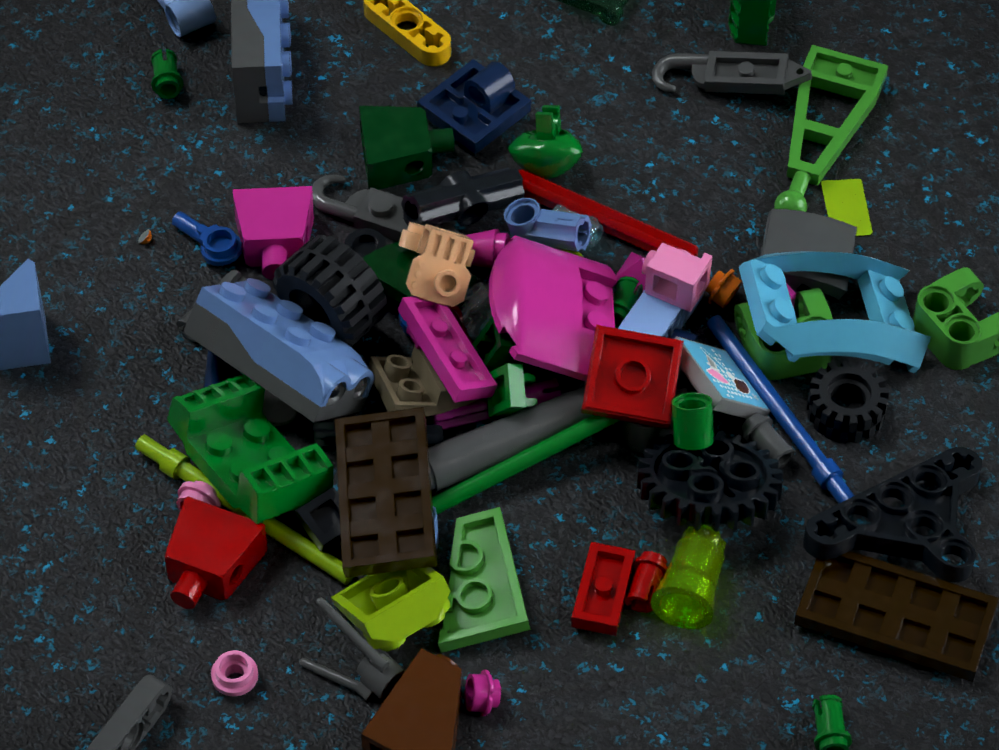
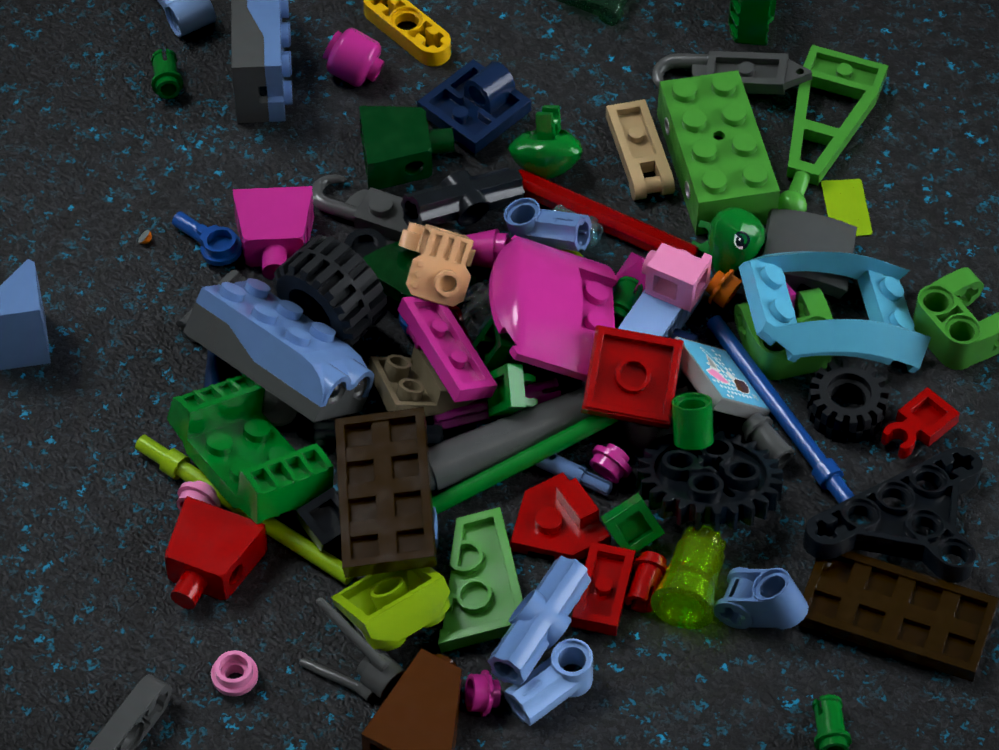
none -> dark pink head [323,28,385,87]
none -> medium blue piece [487,555,592,686]
none -> light blue piece [504,638,593,726]
none -> red plate [510,472,611,561]
none -> medium blue piece [535,454,613,496]
none -> dark pink plate [589,443,632,484]
none -> green tile [601,492,665,552]
none -> tan plate [606,99,675,201]
none -> bright green piece [657,70,780,235]
none -> green piece [692,207,766,274]
none -> medium blue piece [713,567,809,629]
none -> red plate [881,387,960,459]

